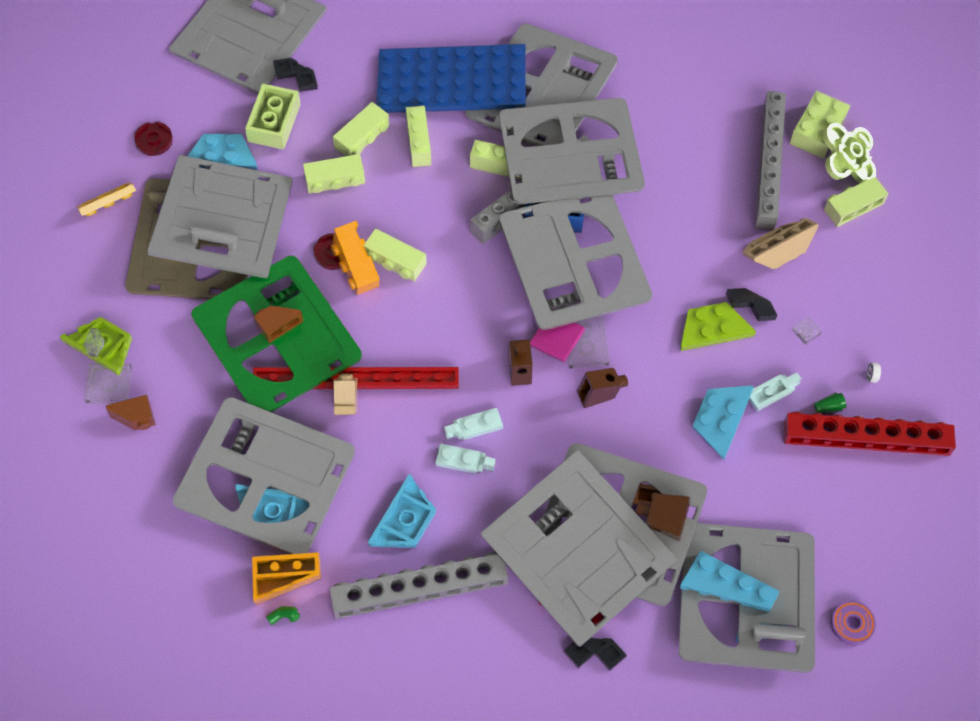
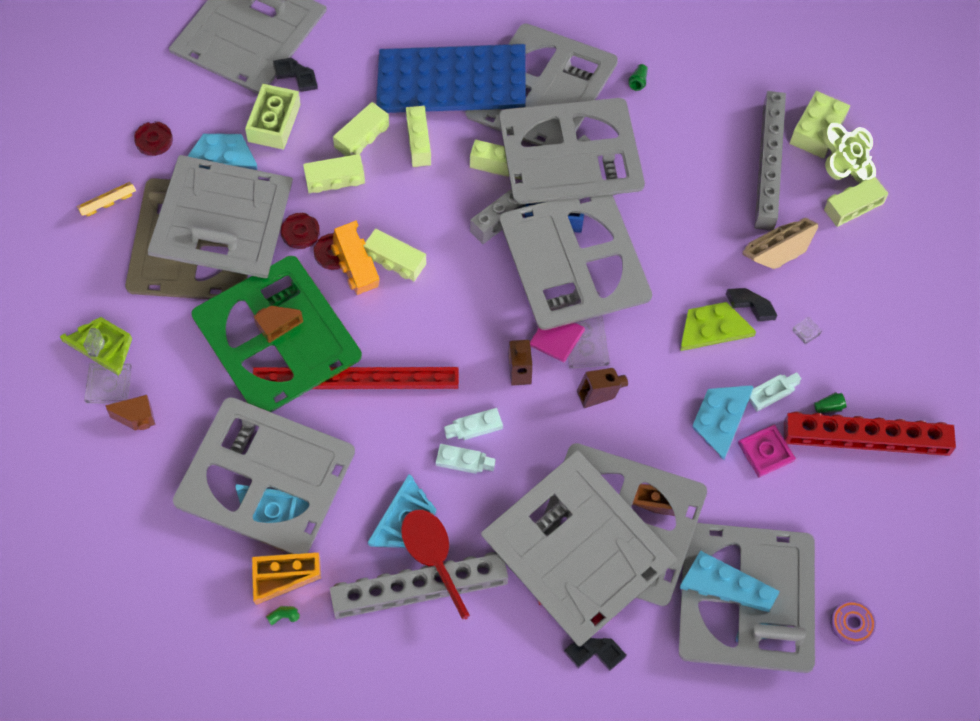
tan hips [334,374,358,415] -> none
reddish brown torso [636,494,690,541] -> none
white tile [866,362,881,383] -> none
none -> dark red tile [281,213,320,249]
none -> red piece [402,510,470,620]
none -> green cone [628,64,648,91]
none -> dark pink tile [738,424,796,478]

